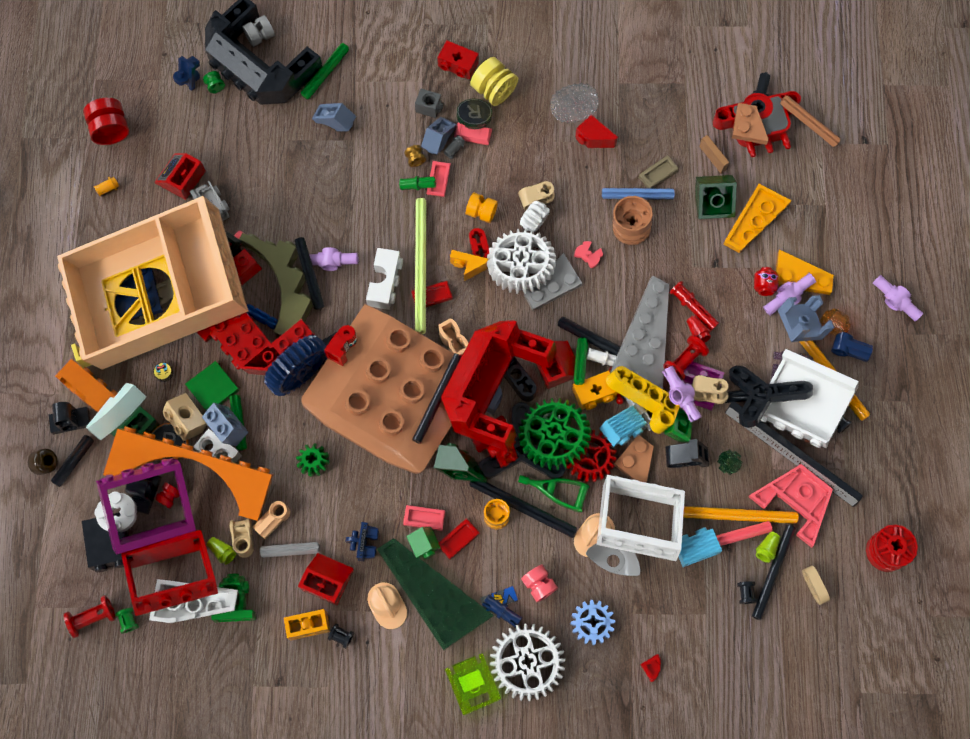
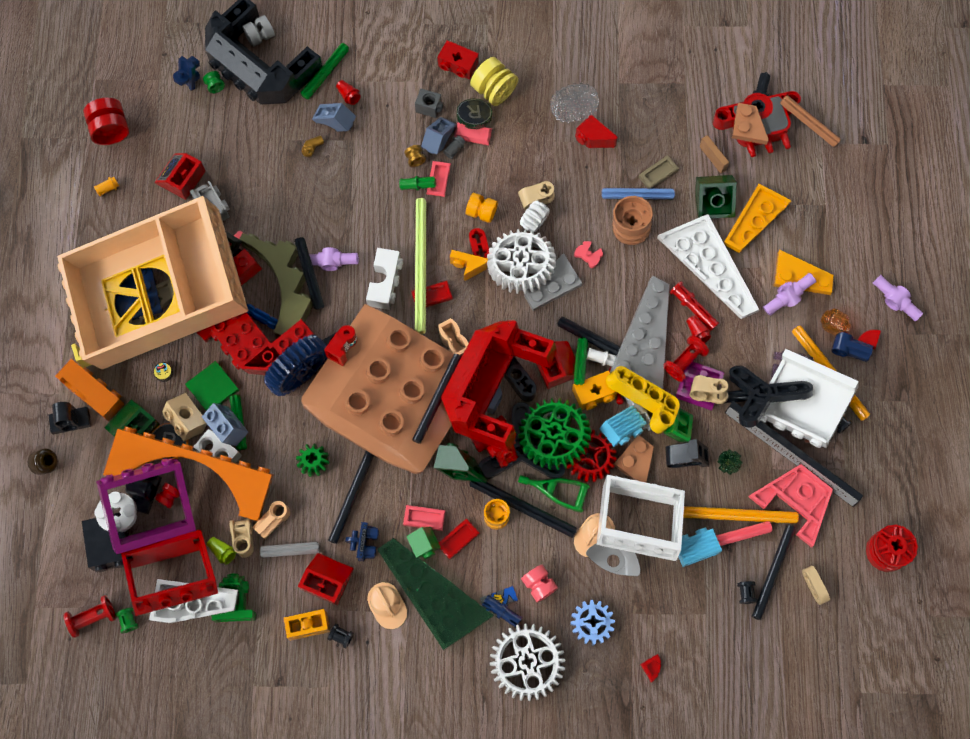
black axle [51,435,94,487] -> none
light aqua slope [86,383,147,440] -> none
clear neon green container [445,653,501,716] -> none
lavender pin [662,366,702,423] -> none
red head [754,267,779,296] -> none
lime cone [756,532,780,563] -> none
sand blue panel [778,295,834,342] -> none
none -> pearl gold arm [302,135,324,157]
none -> black piece [328,451,374,544]
none -> red cone [336,80,361,105]
none -> white wing [657,214,759,319]
none -> red tile [858,330,881,350]

